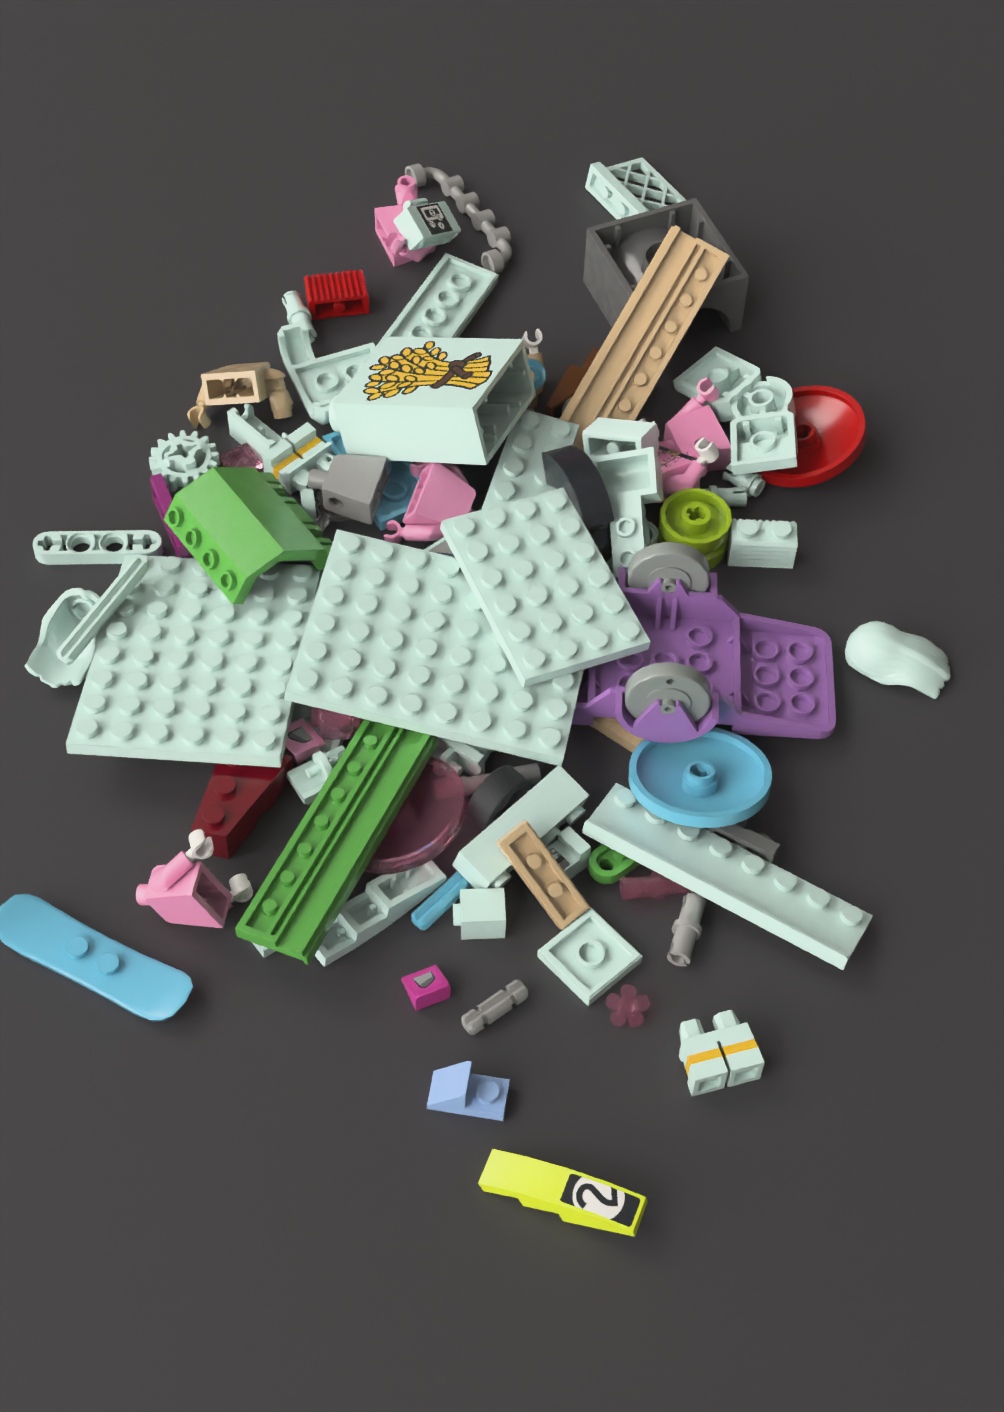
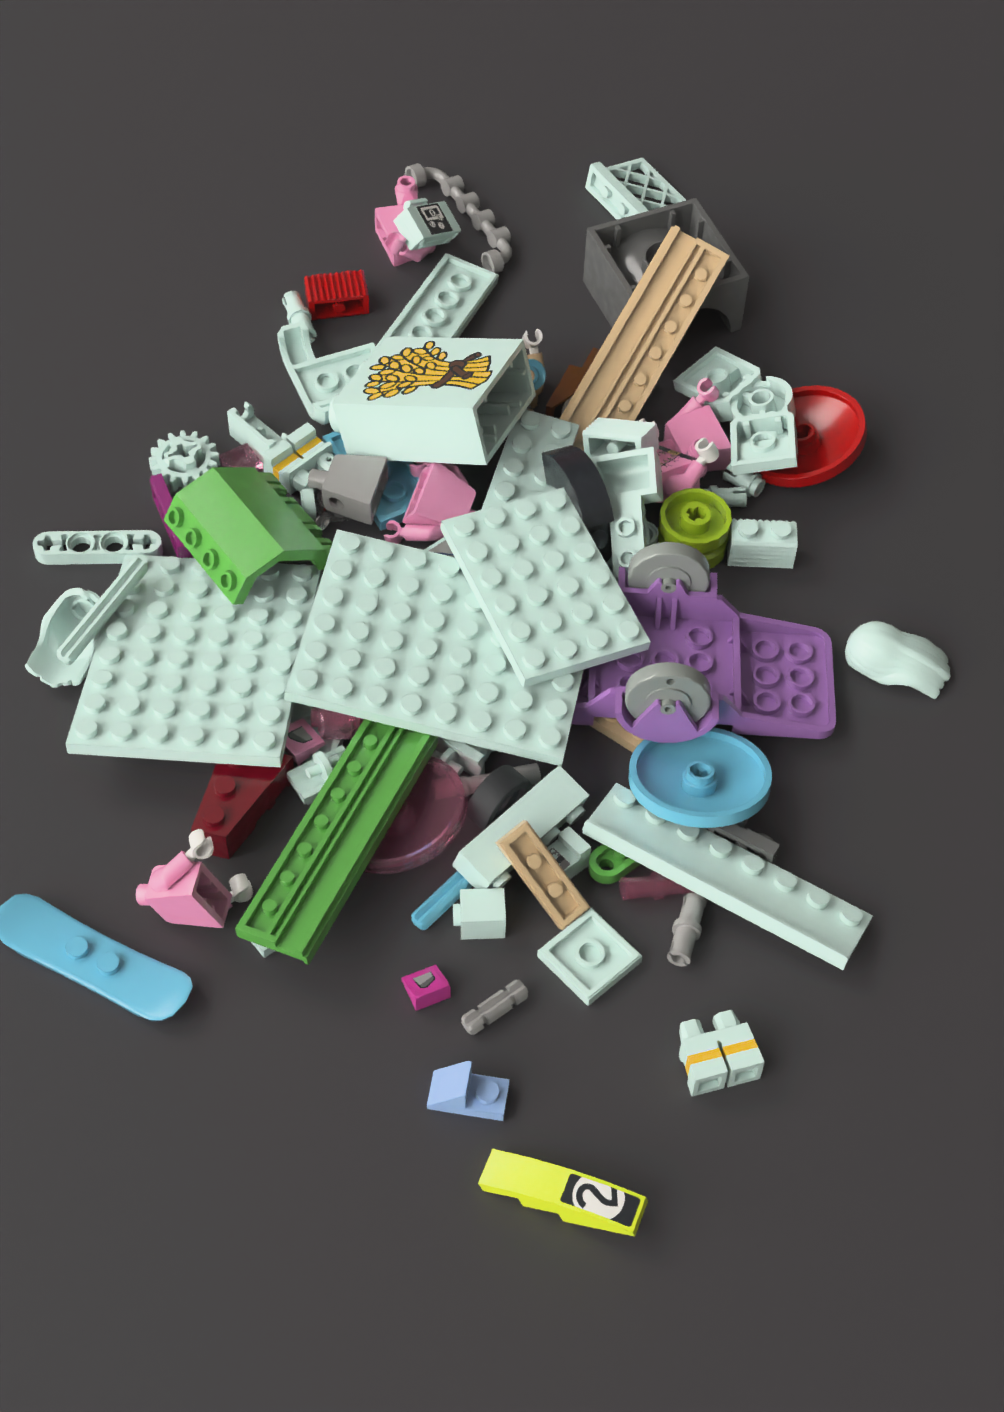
tan torso [187,362,293,429] -> none
light aqua slope [315,852,446,967] -> none
clear pink plant [606,984,650,1027] -> none

